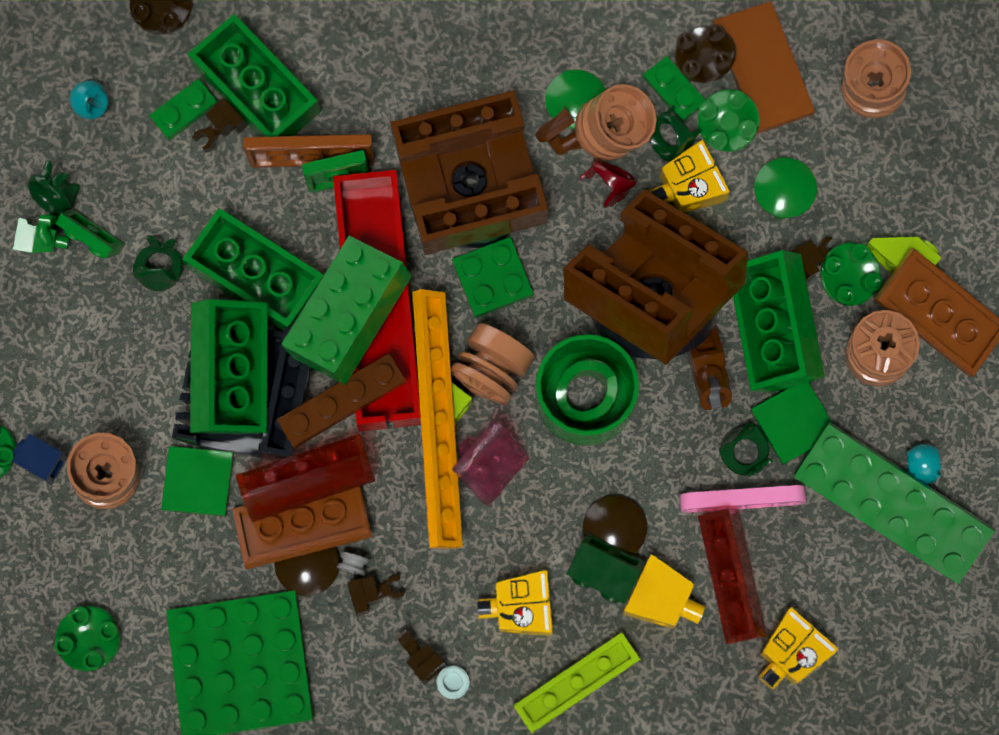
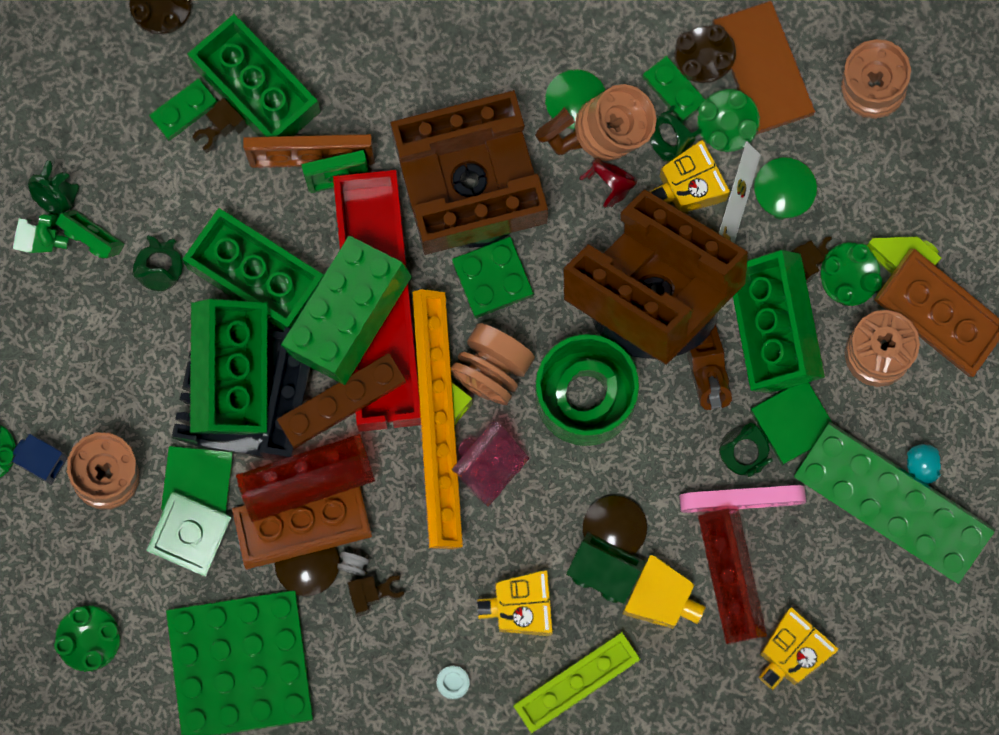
teal piece [69,80,109,120] -> none
dark brown piece [395,629,447,685] -> none
none -> tile [146,491,233,577]
none -> white sticker [719,141,760,243]

